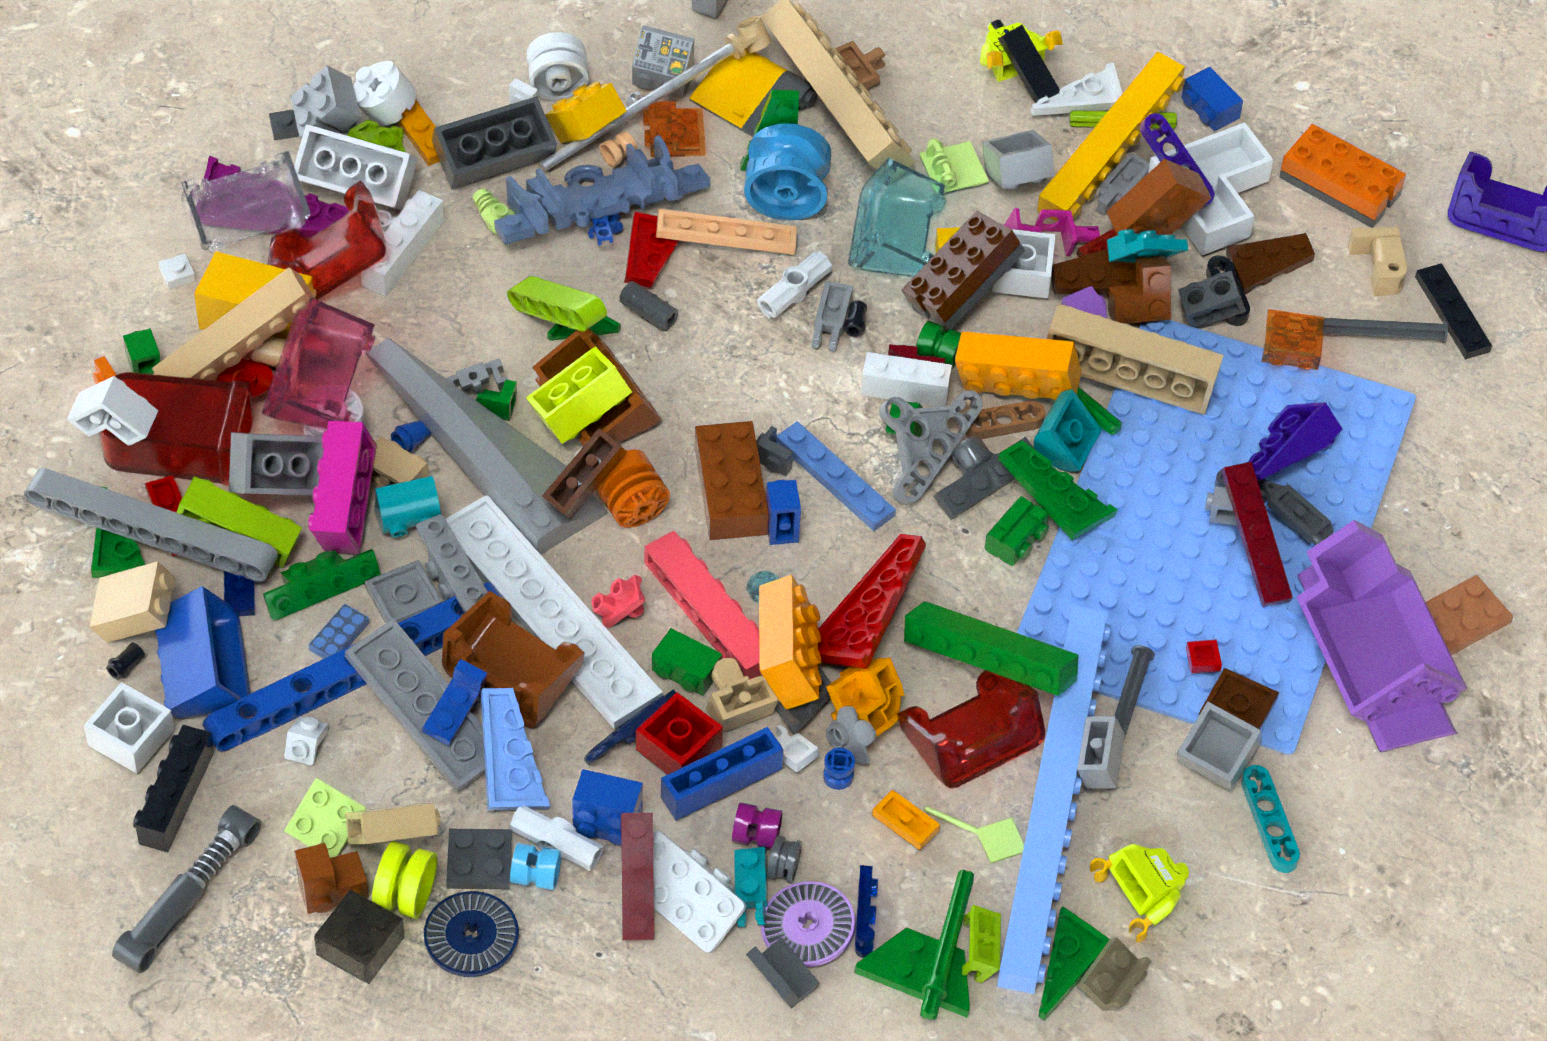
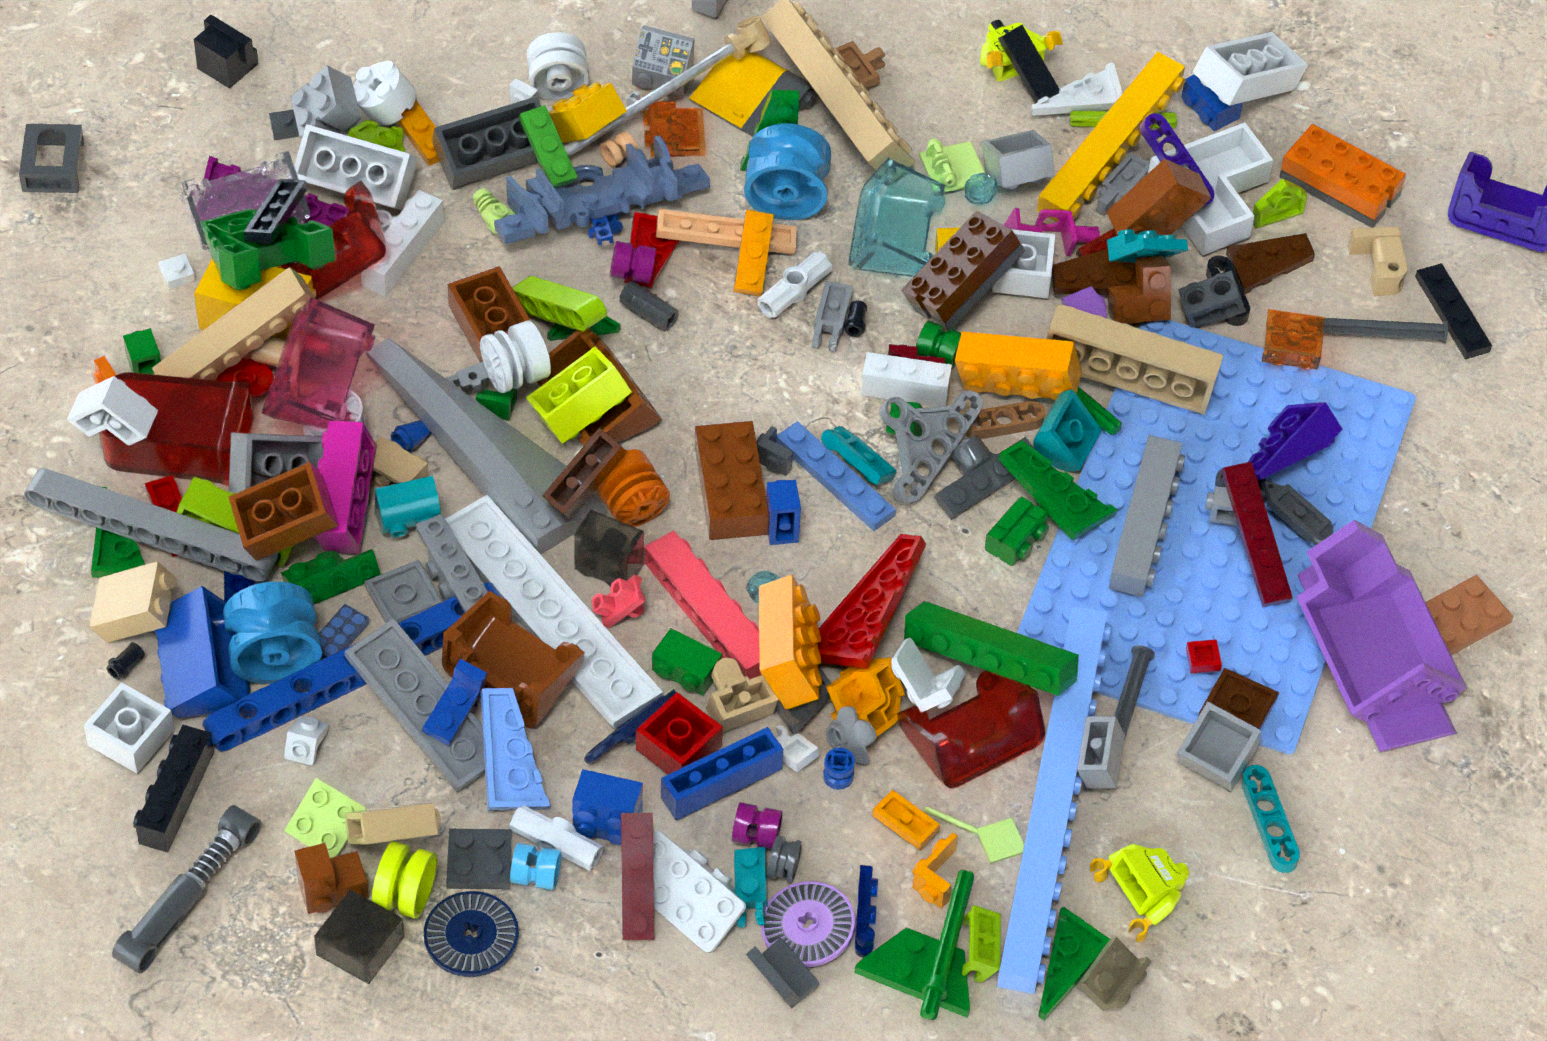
none -> dark grey panel [19,123,84,193]
none -> black plate [194,14,259,89]
none -> green wedge [200,208,335,290]
none -> dark azure piece [223,582,322,684]
none -> dark orange brick [228,462,338,561]
none -> black plate [244,179,307,245]
none -> dark orange brick [447,266,531,362]
none -> white wheel [480,321,551,393]
none -> bright green plate [519,105,578,189]
none -> clear smoke brick [574,509,644,586]
none -> magenta wheel [610,241,656,284]
none -> light orange plate [733,210,774,297]
none -> teal hinge [821,426,897,485]
none -> white bracket [892,638,966,713]
none -> light orange bracket [912,832,958,909]
none -> clear light blue plate [964,173,998,206]
none -> light grey brick [1109,435,1186,597]
none -> white brick [1193,32,1308,106]
none -> lime plate [1253,178,1308,229]

